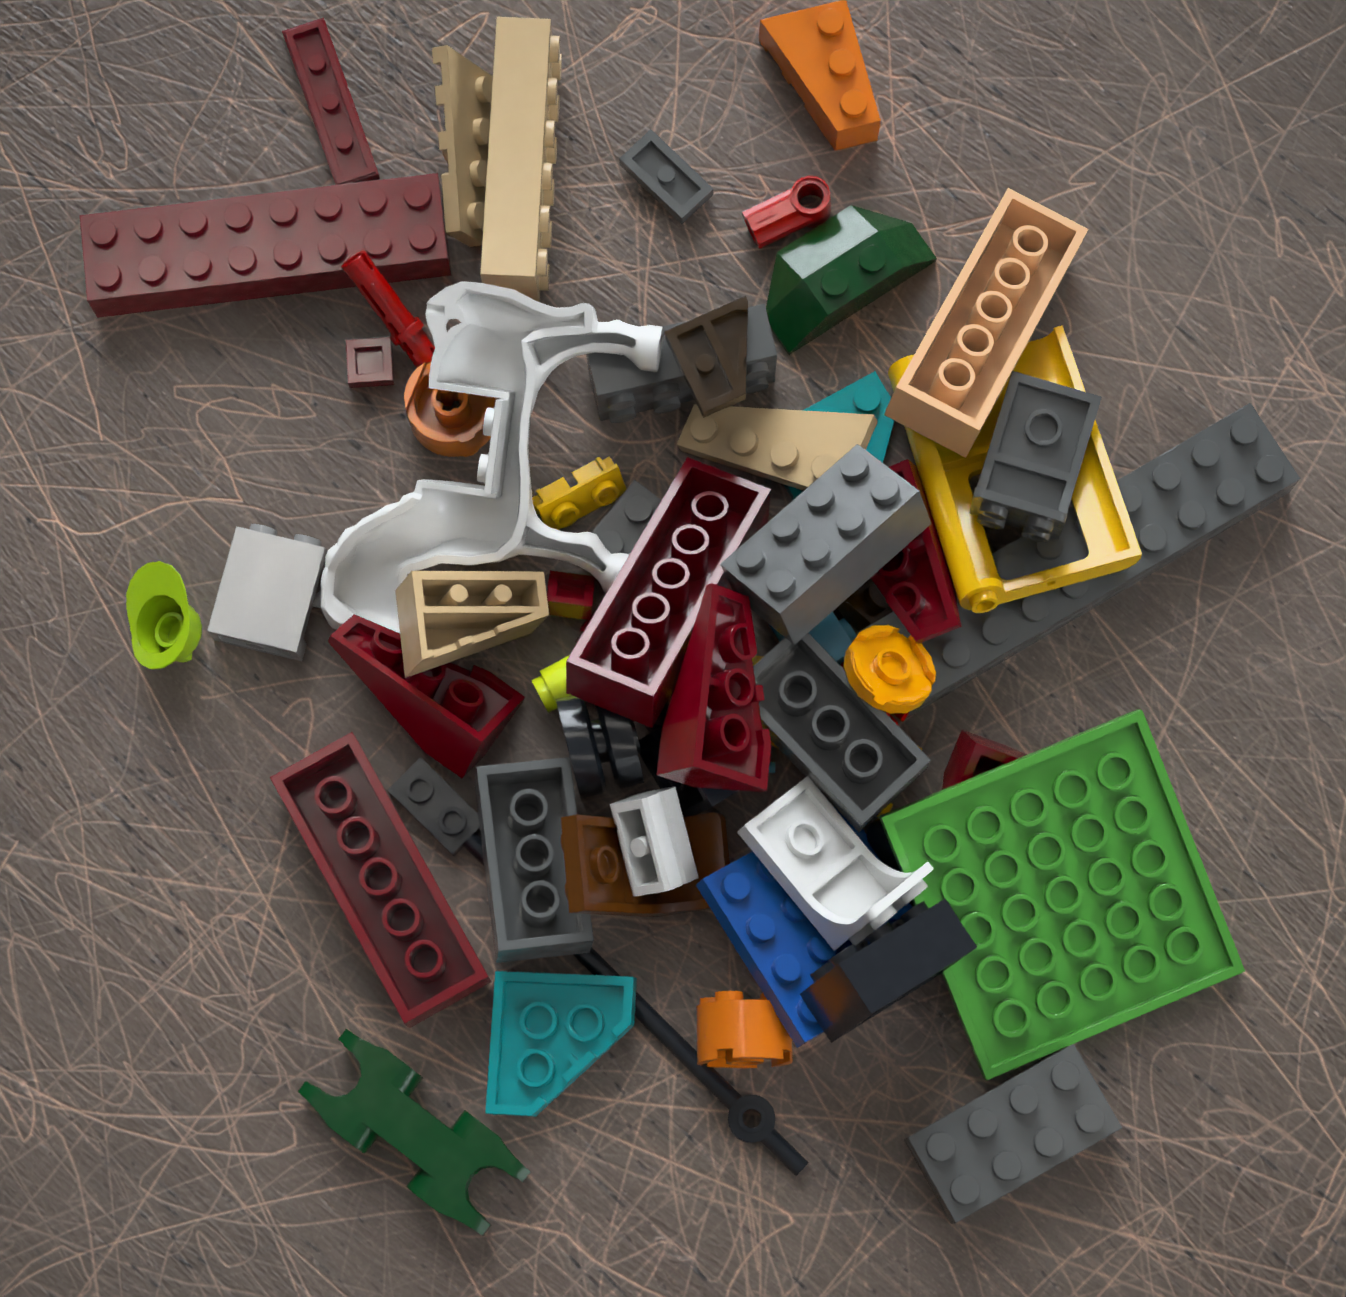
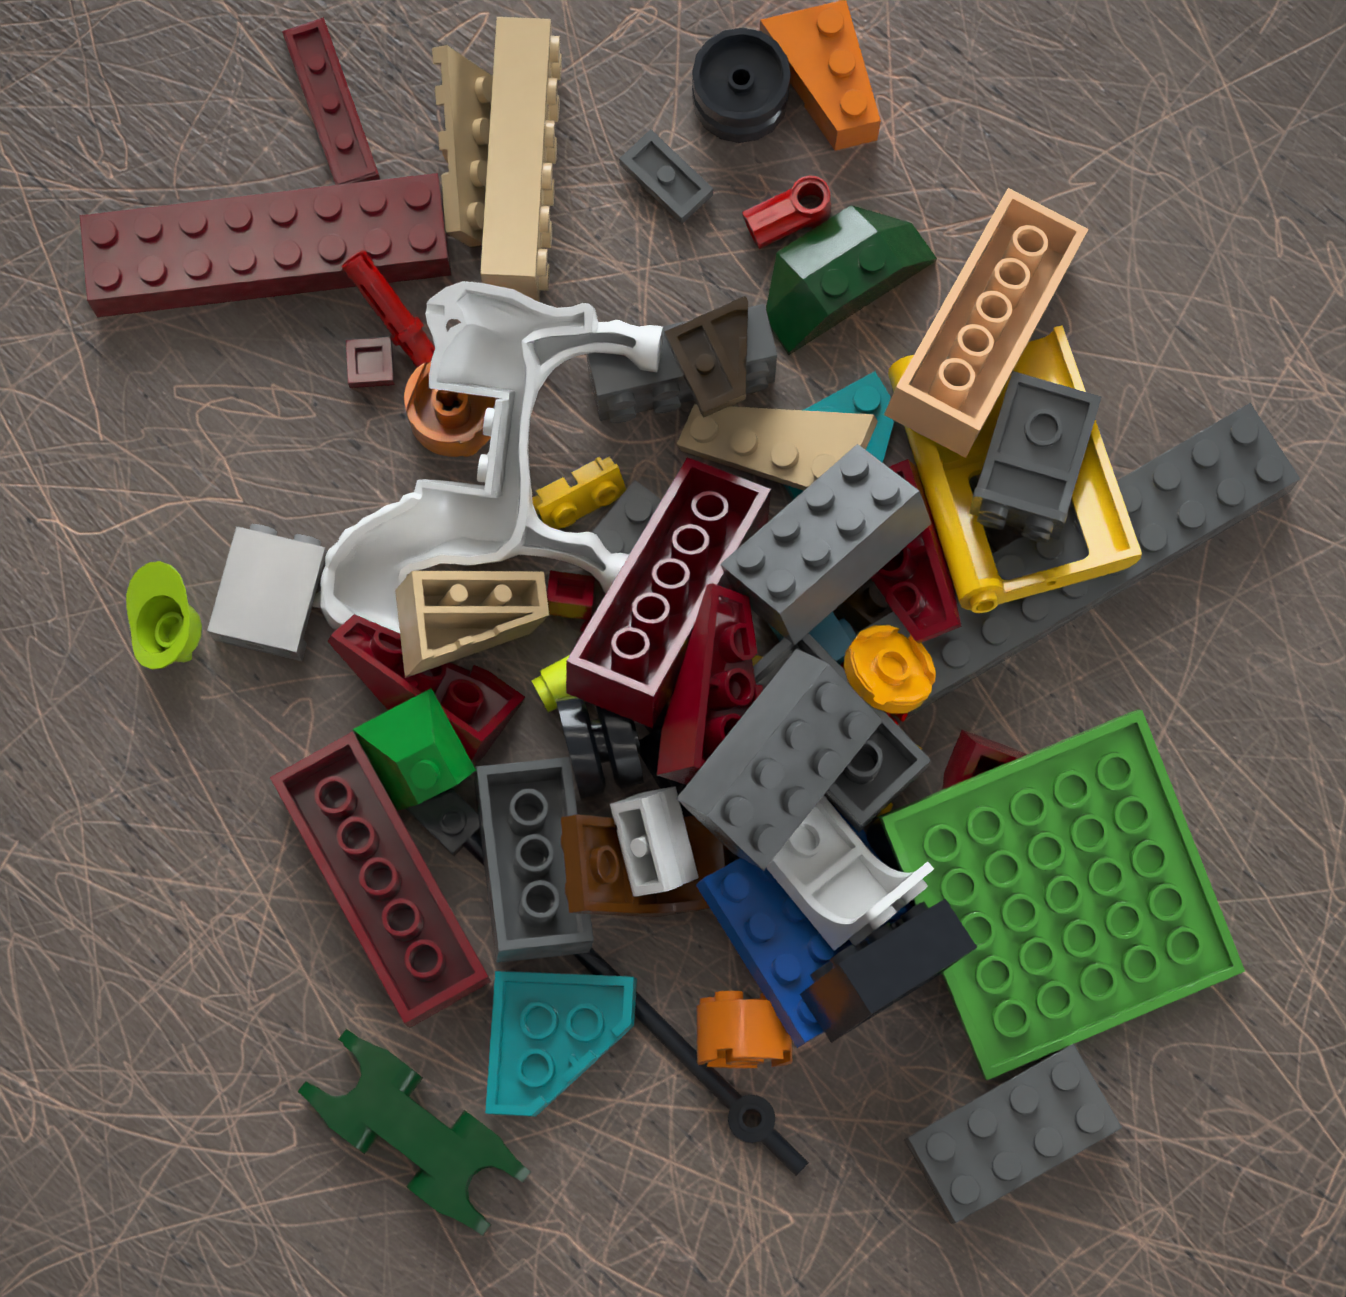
none -> green slope [352,688,476,811]
none -> dark grey brick [676,649,883,871]
none -> black wheel [692,27,791,143]

